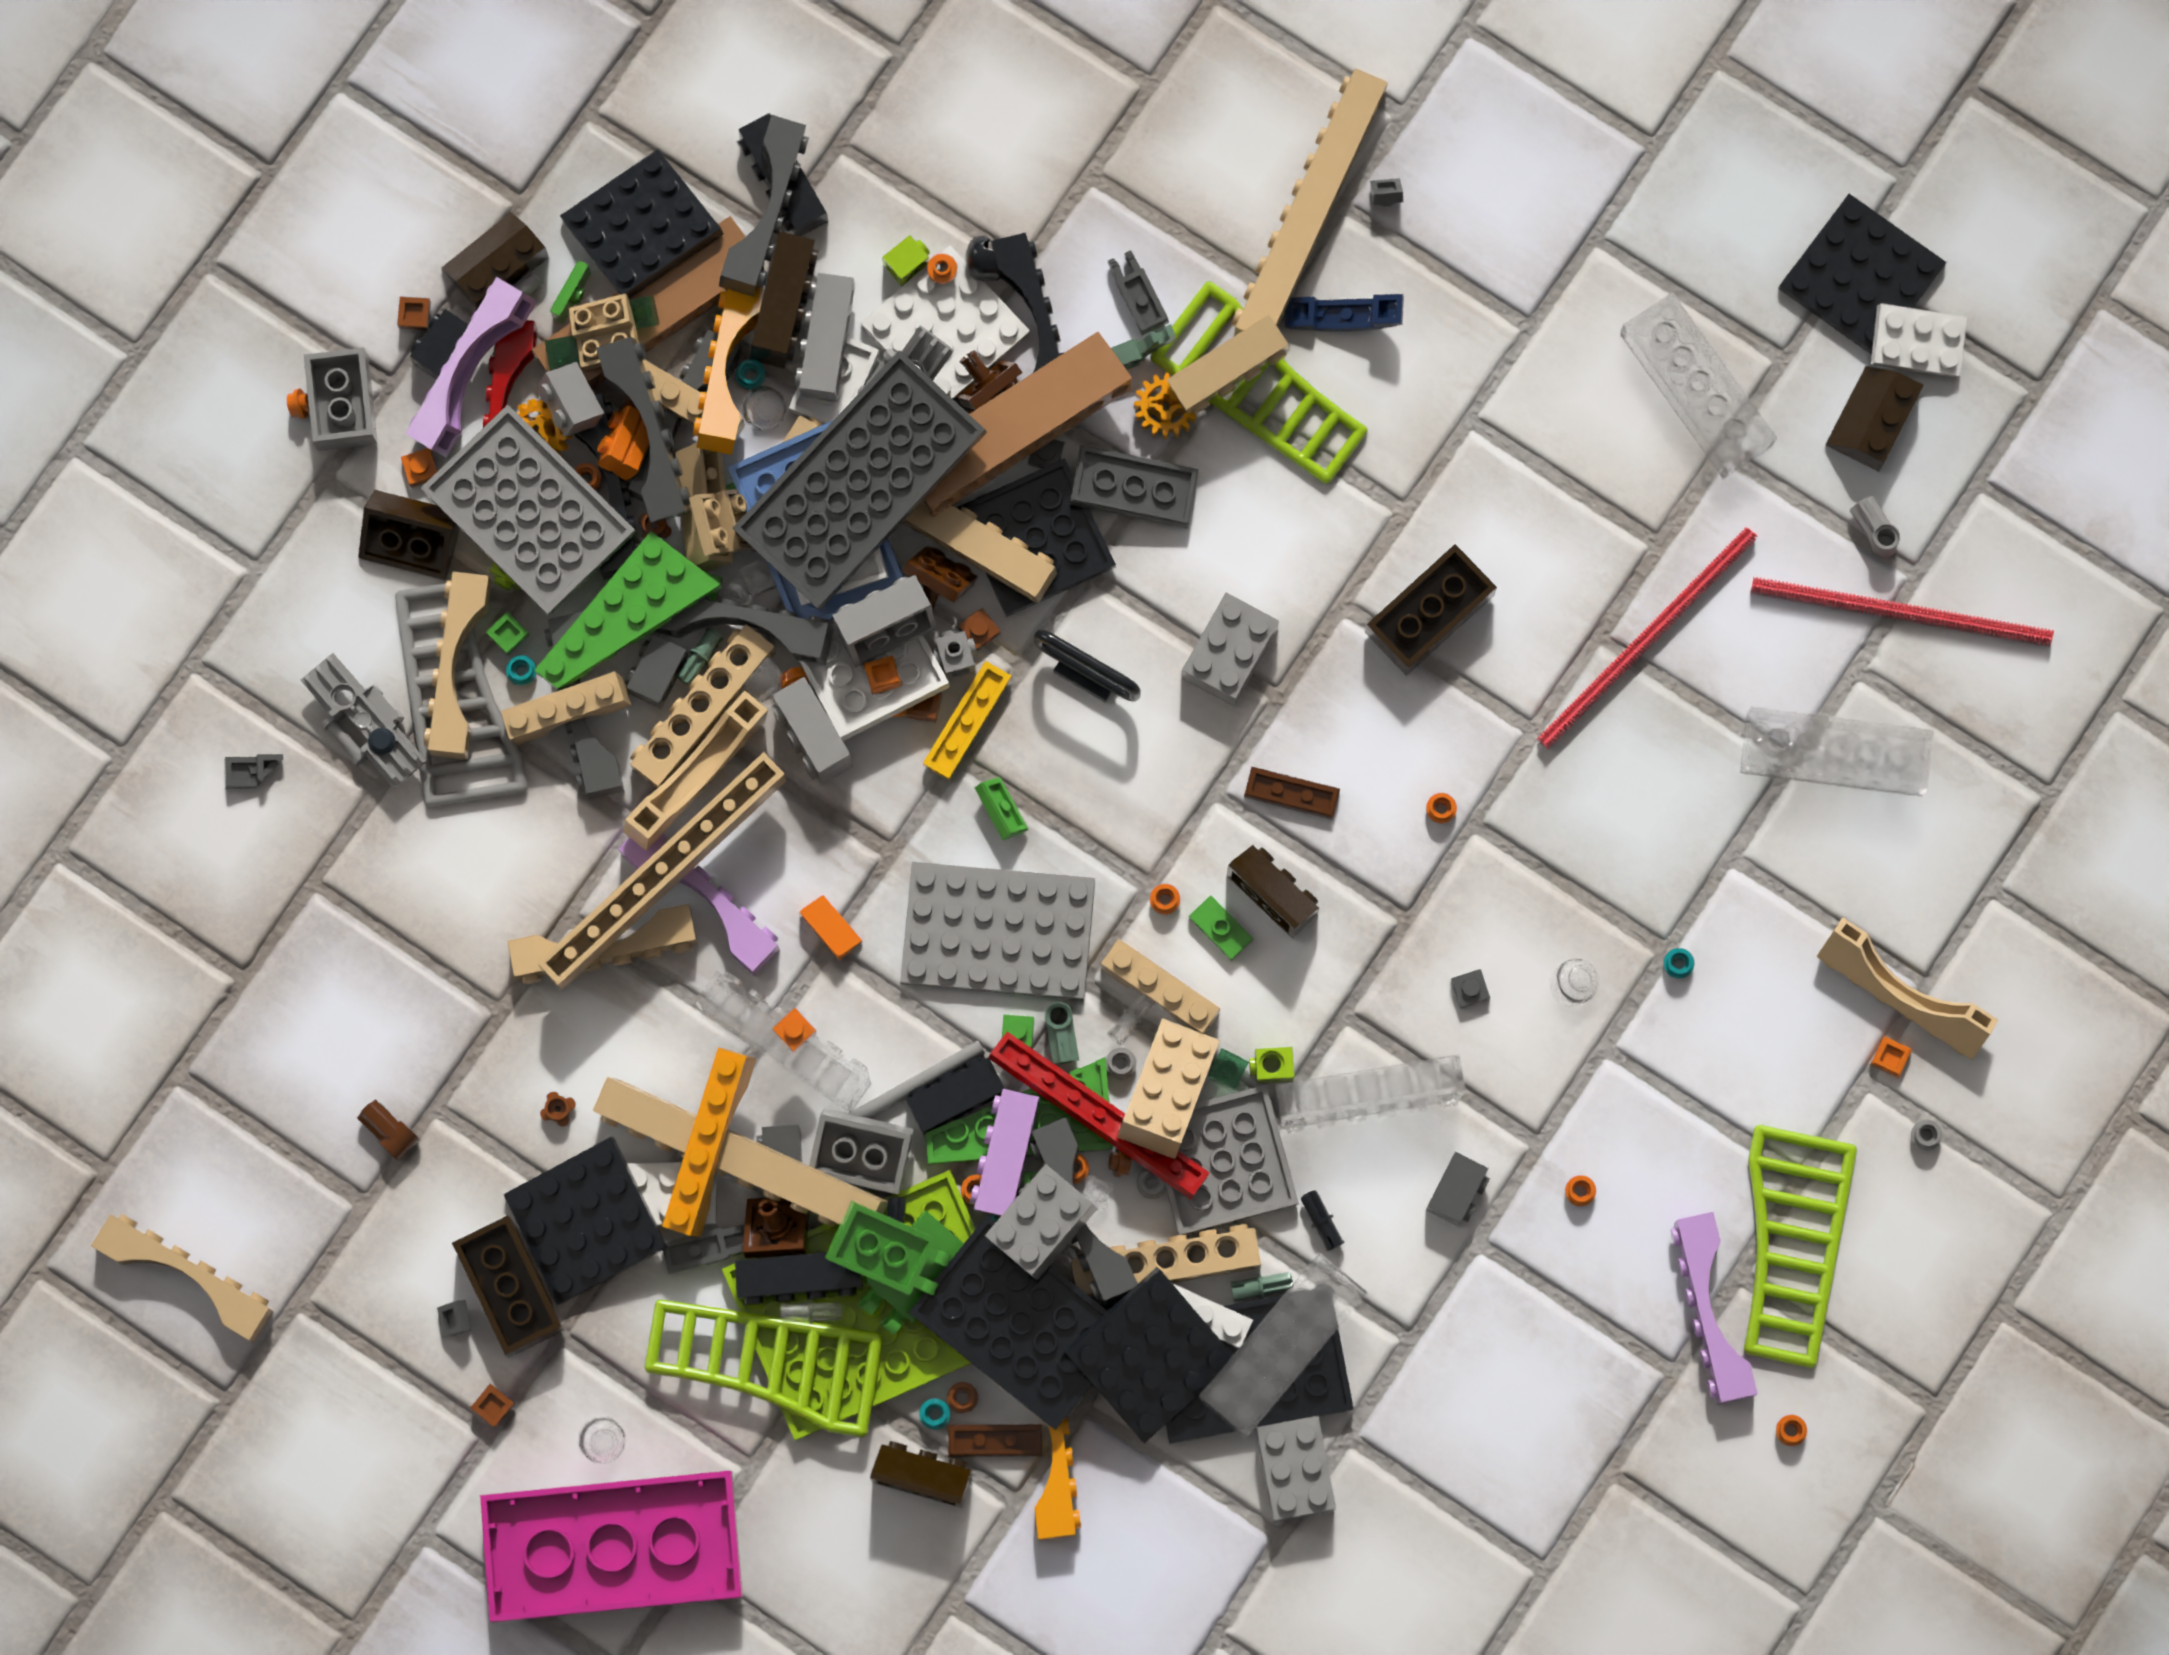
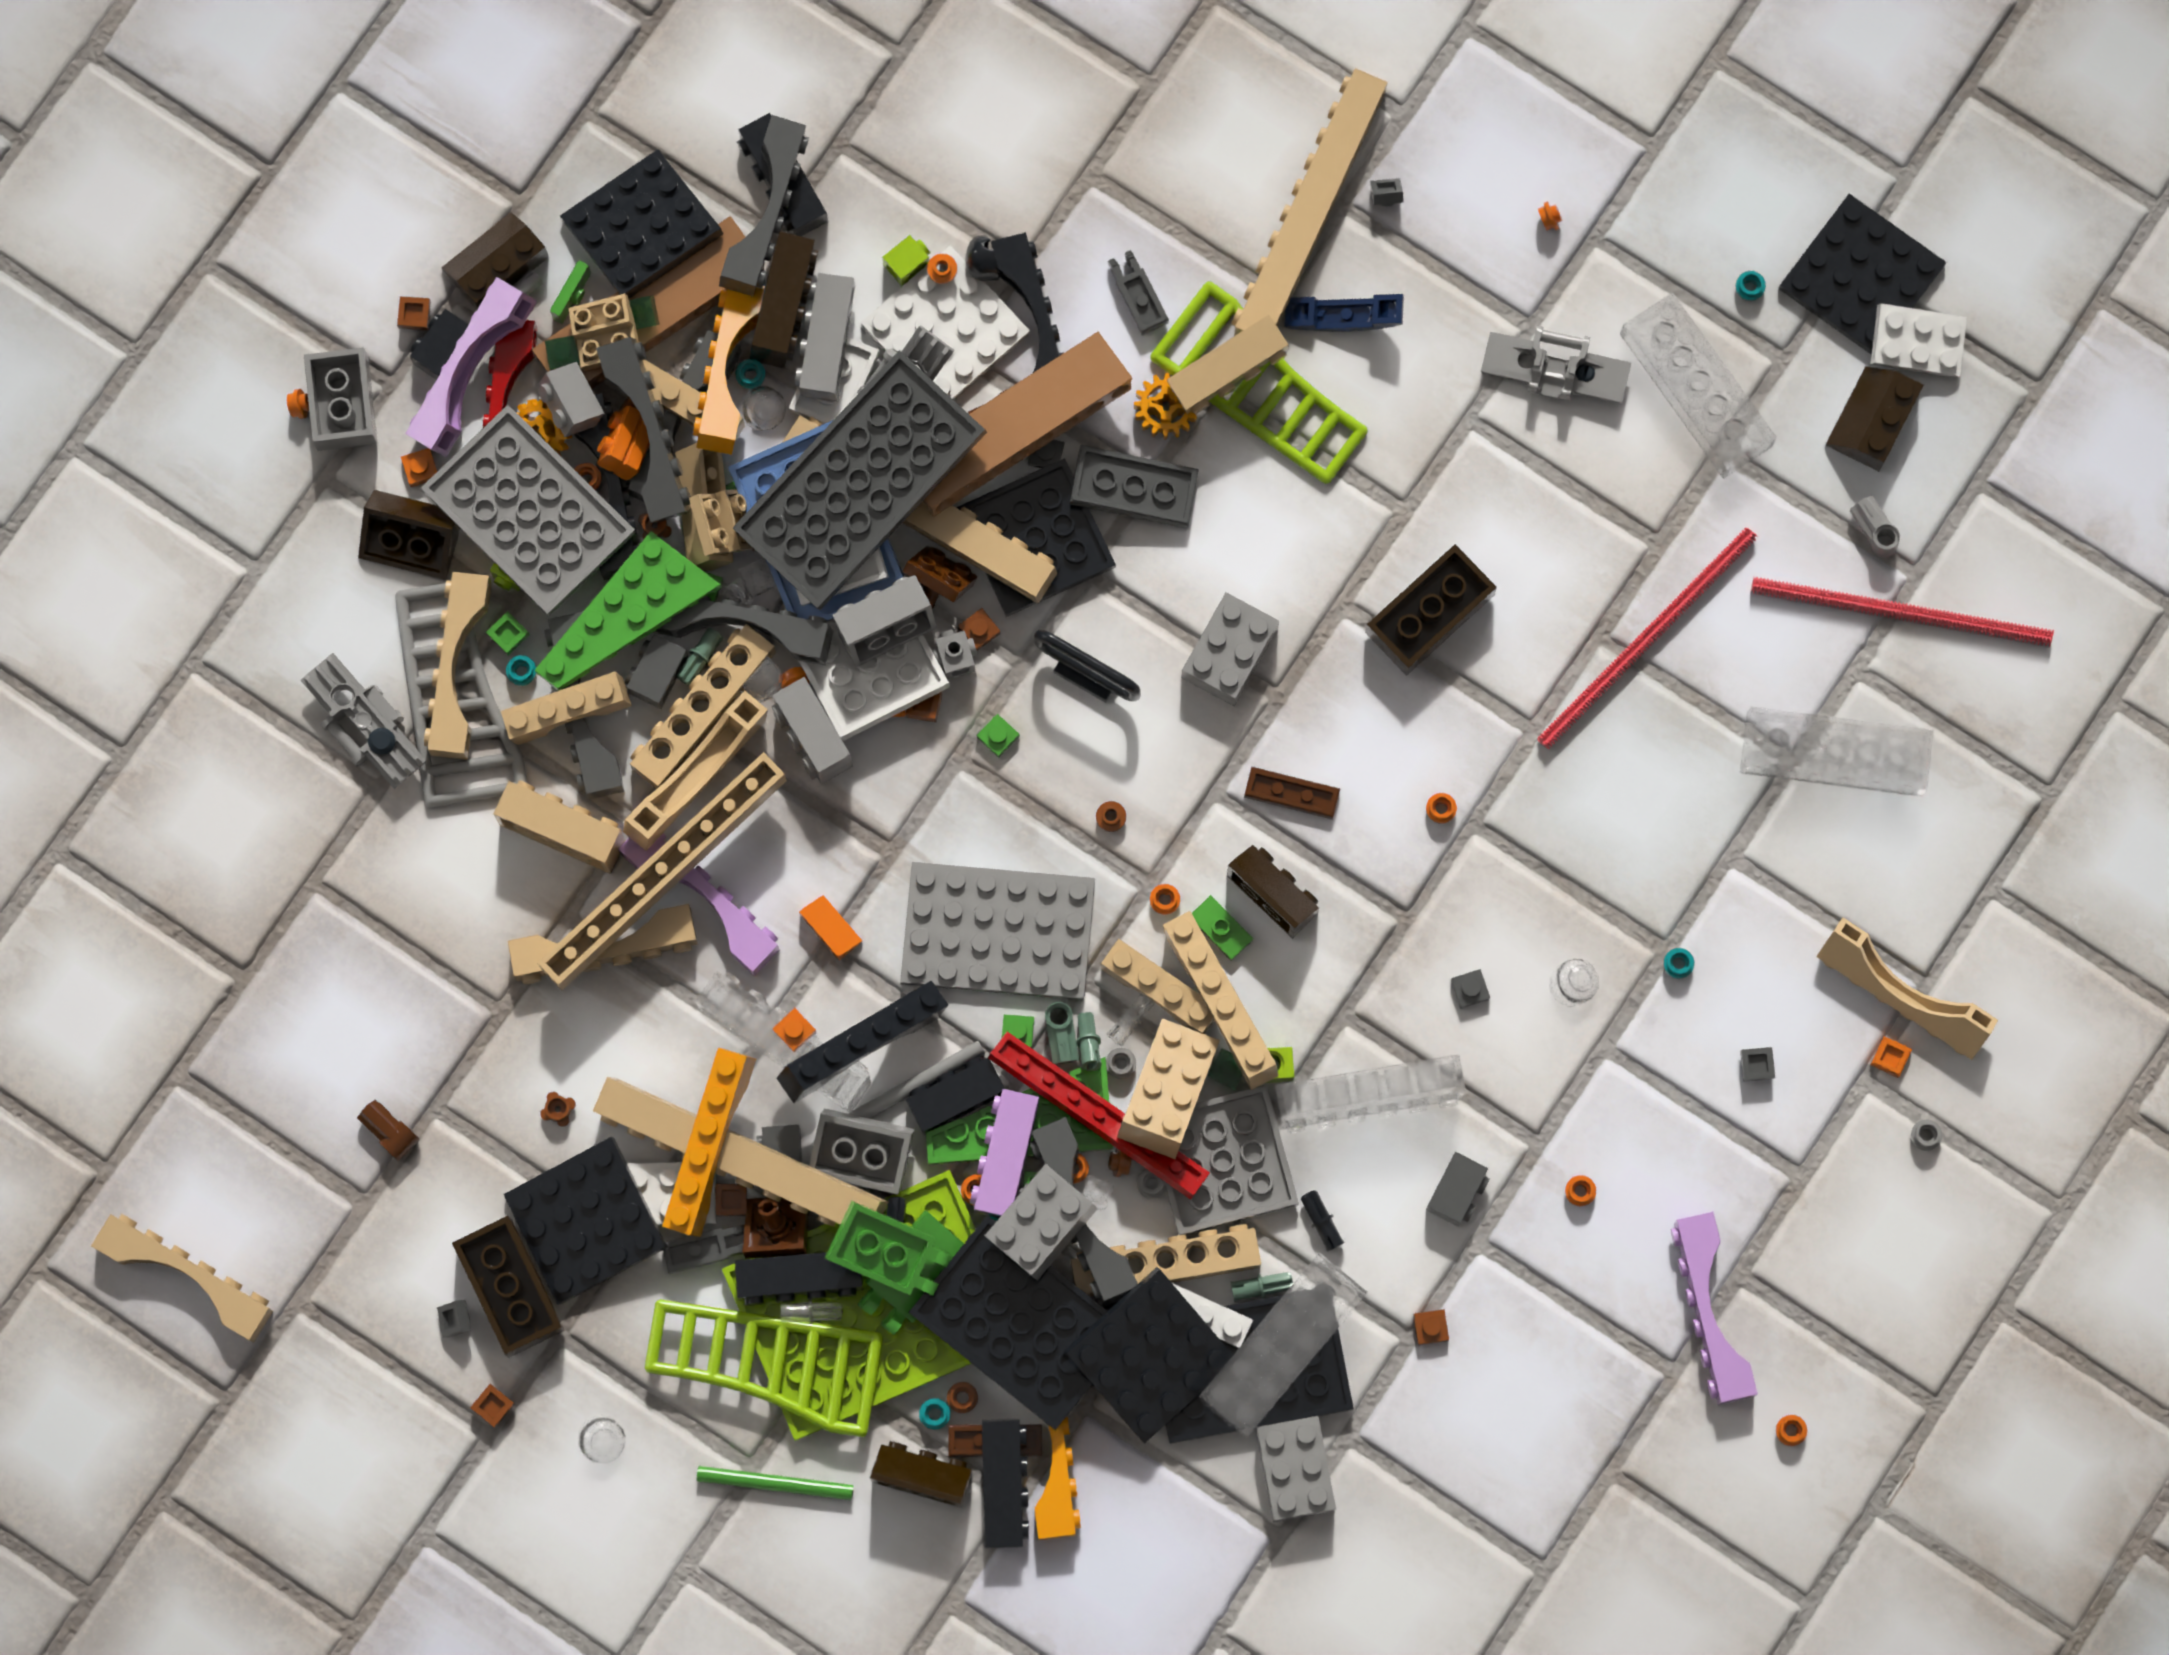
dark grey slope [224,754,283,789] -> none
dark pink plate [480,1470,743,1623] -> none
orange tile [864,655,902,695] -> none
yellow plate [923,660,1012,780] -> none
reddish brown plate [955,350,1023,410] -> none
bright green plate [974,777,1029,840] -> none
sand green piece [1111,324,1175,370] -> none
lime bar [1744,1125,1857,1368] -> none
none -> tan brick [493,780,626,874]
none -> bright green piece [697,1466,854,1500]
none -> dark orange plate [715,1184,747,1217]
none -> black arch [776,980,949,1104]
none -> bright green plate [976,714,1020,758]
none -> black brick [982,1419,1029,1548]
none -> sand green axle [1076,1012,1102,1071]
none -> dark orange plate [1096,801,1126,832]
none -> tan arch [1163,911,1278,1090]
none -> dark orange plate [1413,1309,1449,1345]
none -> light grey piece [1481,325,1631,404]
none -> orange plate [1538,201,1563,230]
none -> teal plate [1735,271,1766,301]
none -> dark grey plate [1740,1047,1775,1082]

